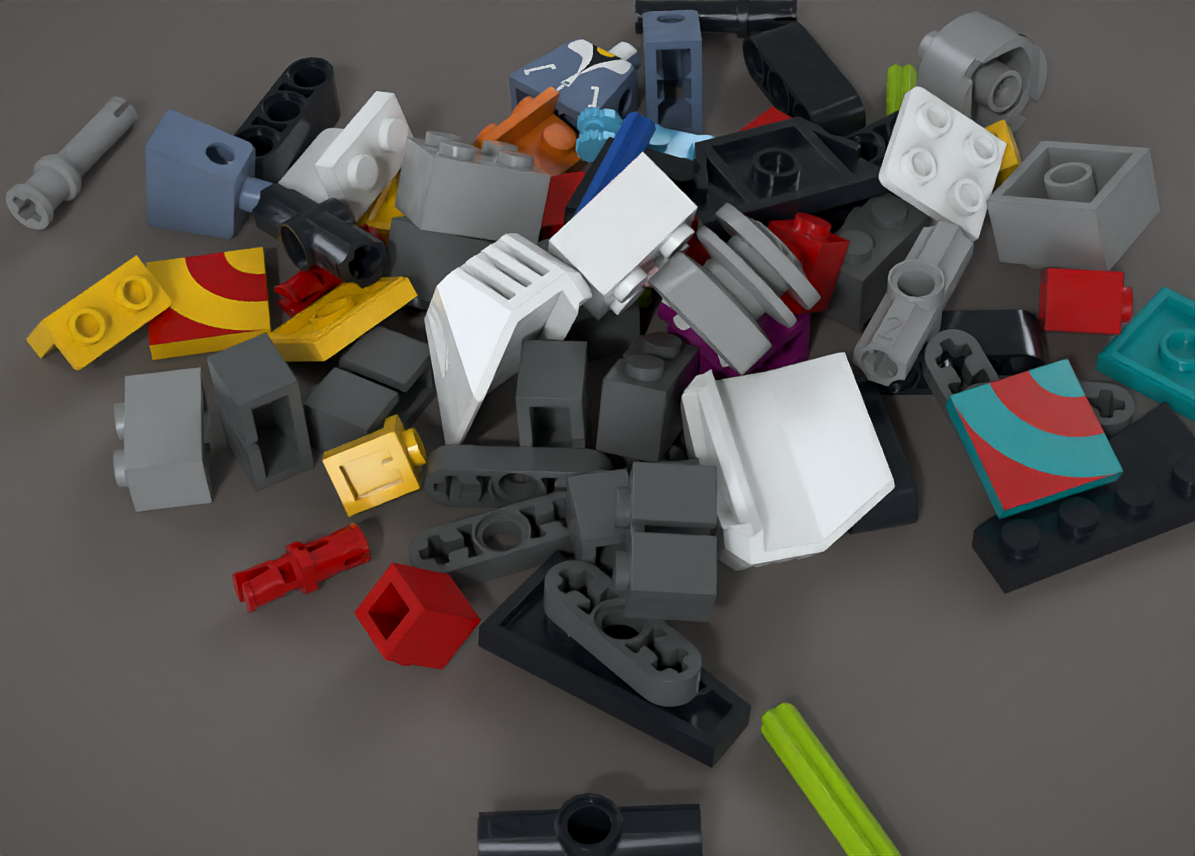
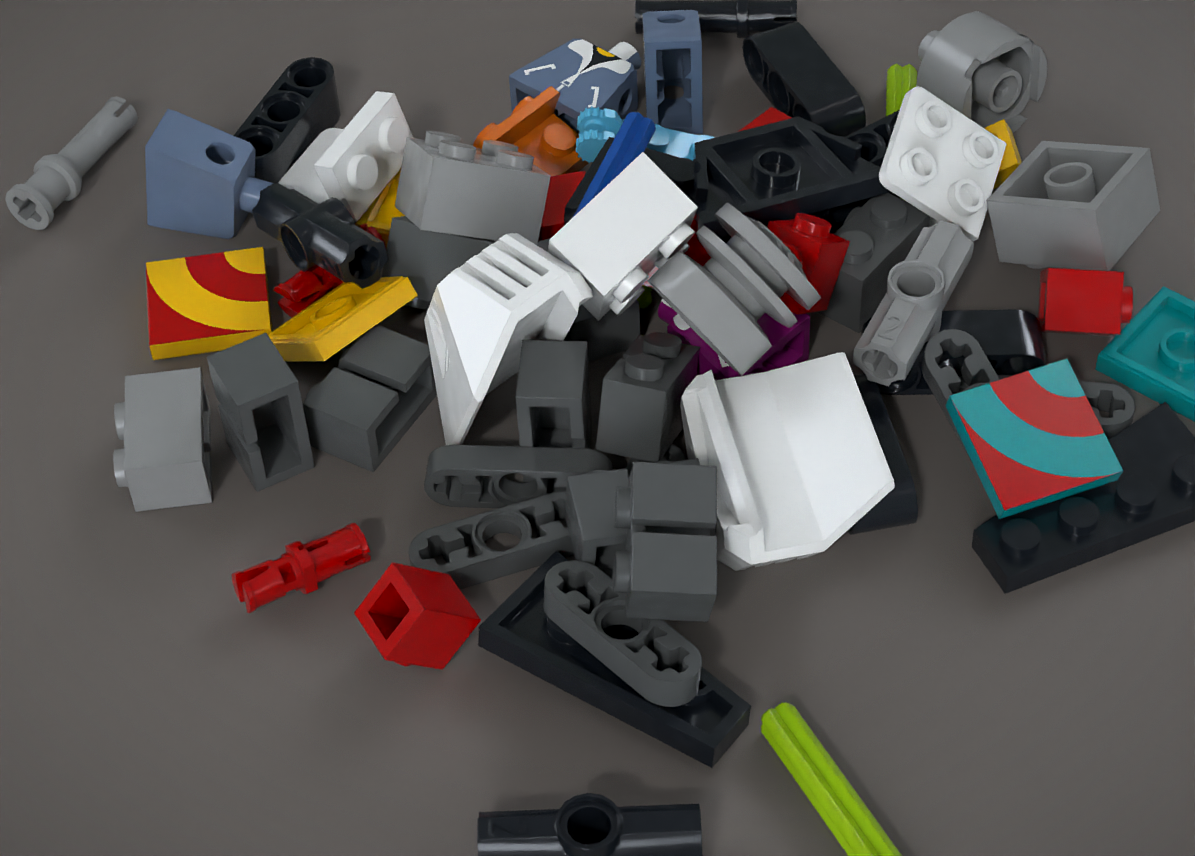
yellow bracket [26,255,171,371] -> none
yellow bracket [322,414,428,517] -> none

